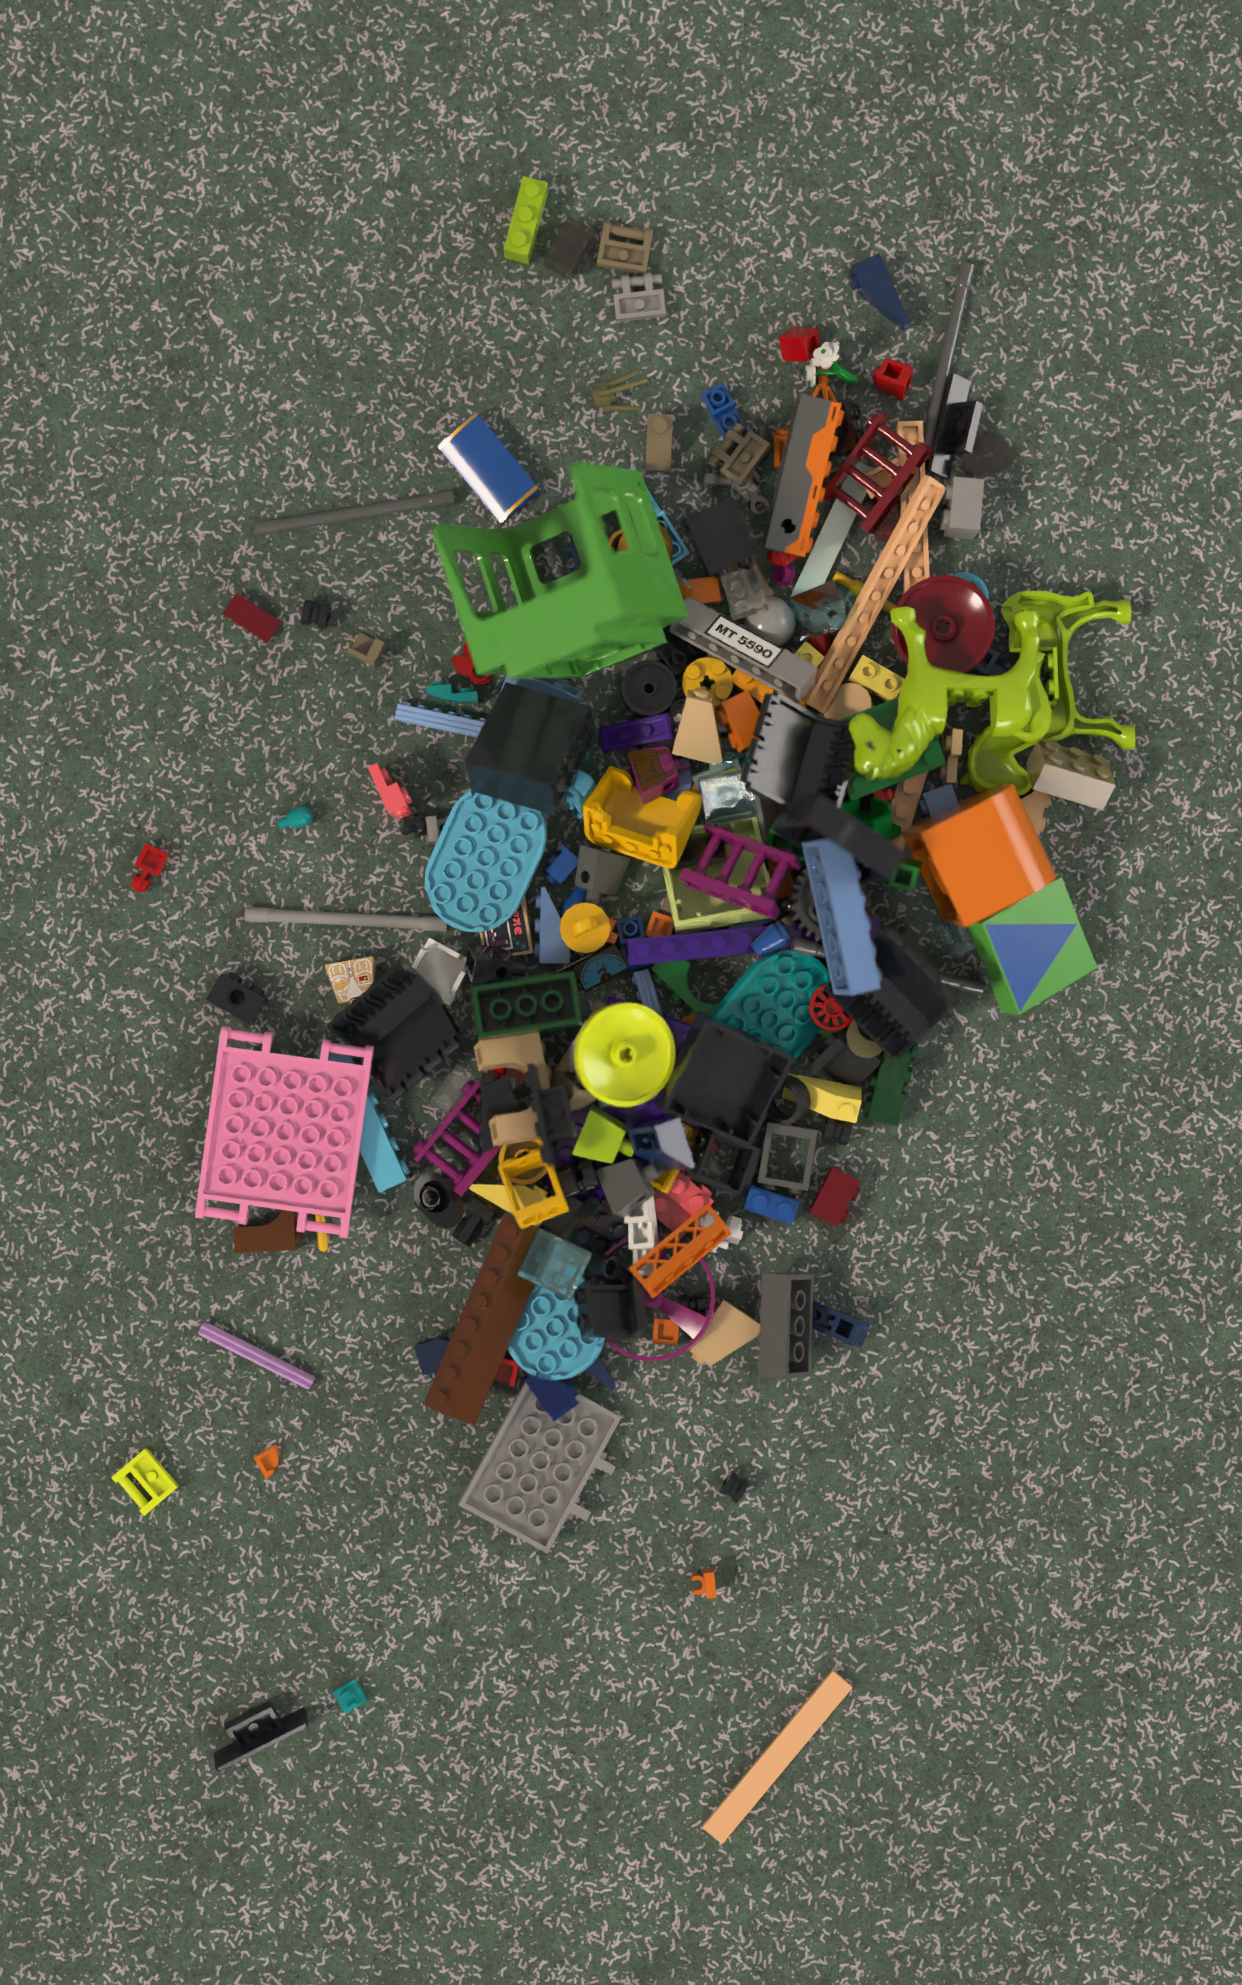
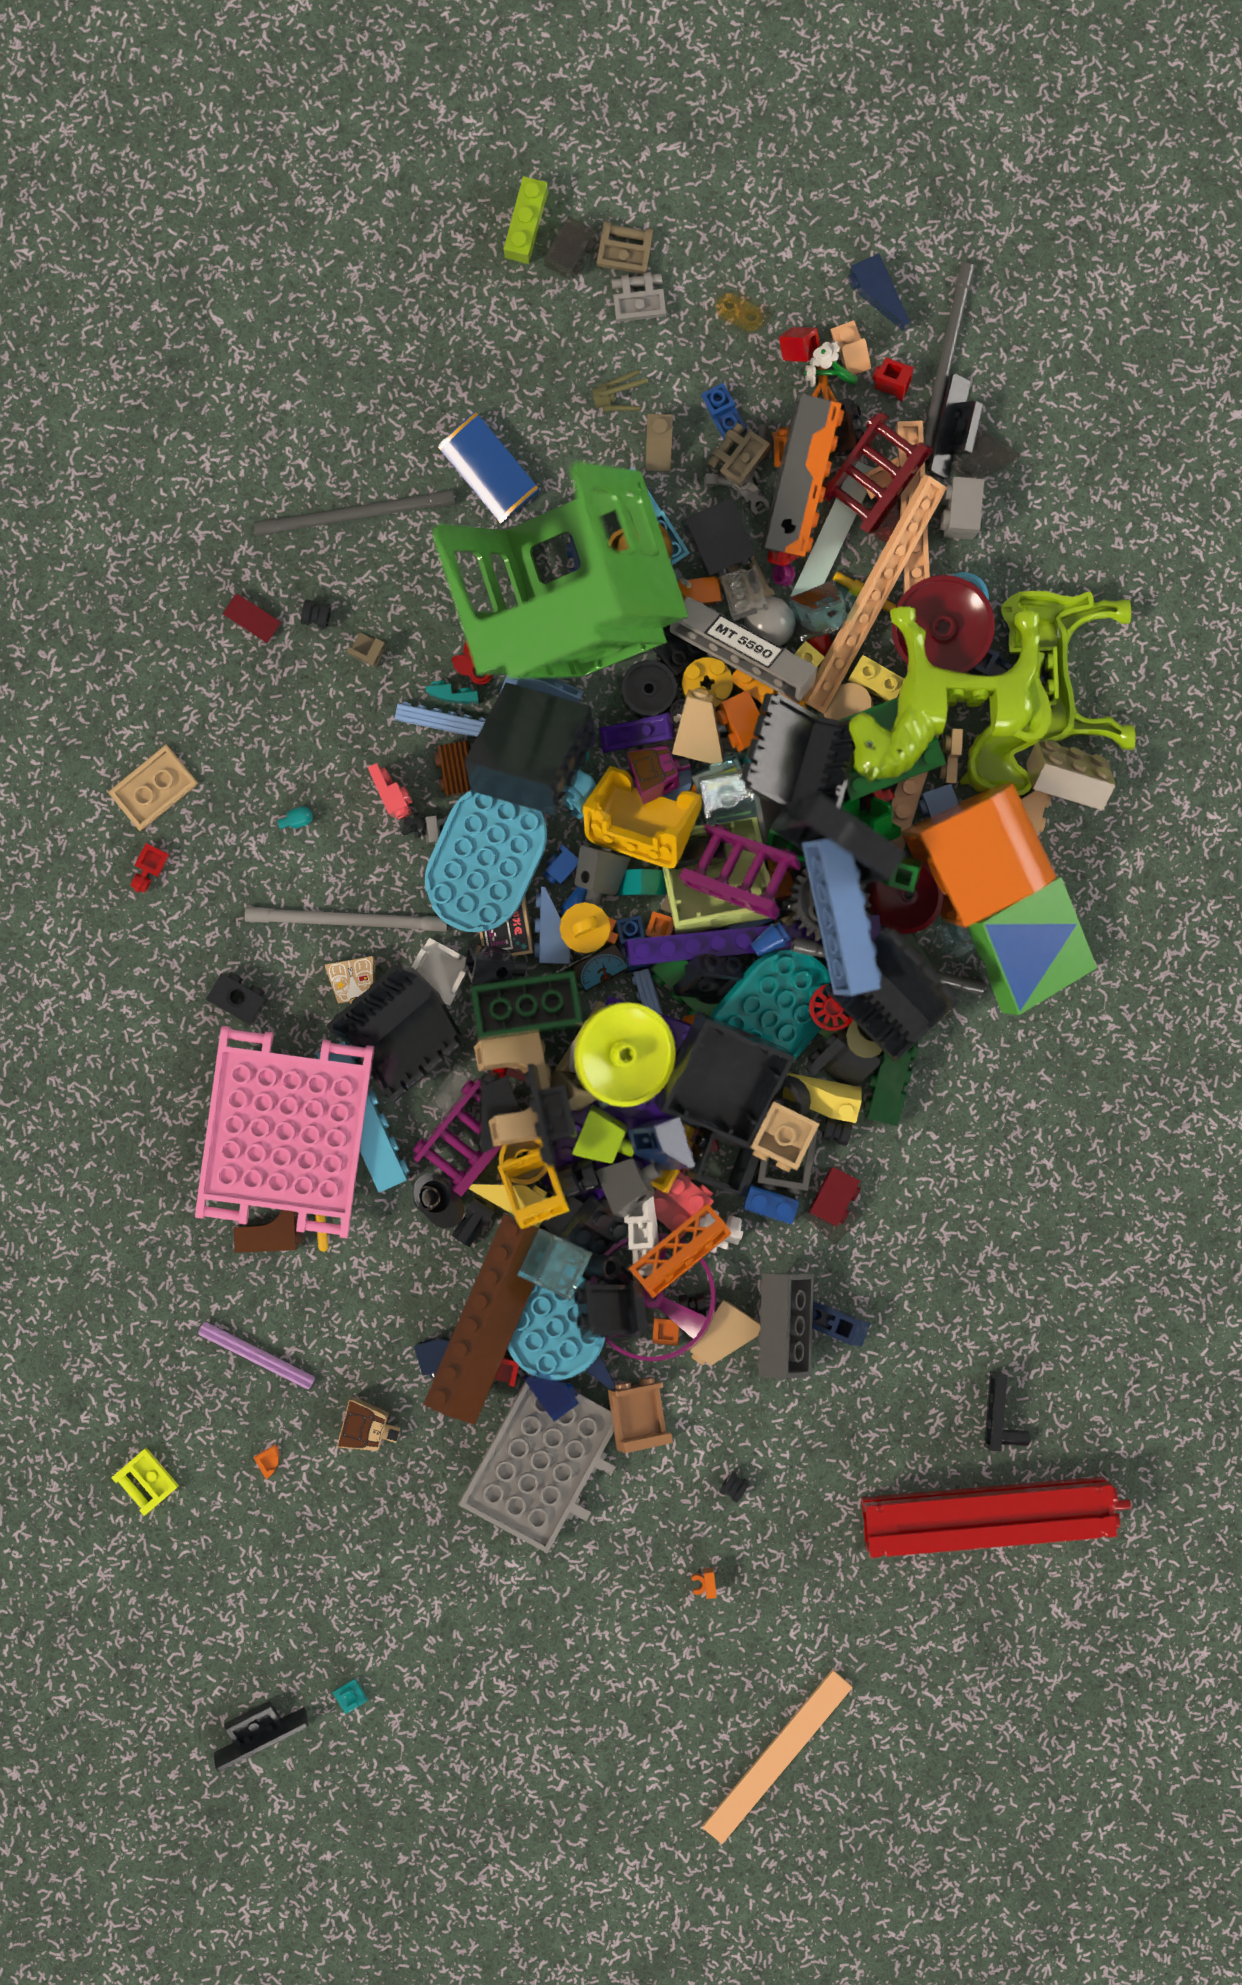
none -> tan tile [108,744,199,831]
none -> torso [337,1397,400,1451]
none -> reddish brown brick [434,740,471,797]
none -> medium nougat panel [608,1377,673,1453]
none -> teal slope [616,869,666,896]
none -> black plate [673,954,744,1000]
none -> clear yellow plate [716,293,764,332]
none -> tan plate [750,1101,819,1172]
none -> light nougat slope [830,320,871,375]
none -> red brick [861,1476,1131,1558]
none -> dark red dish [868,857,944,934]
none -> black piece [984,1371,1030,1452]

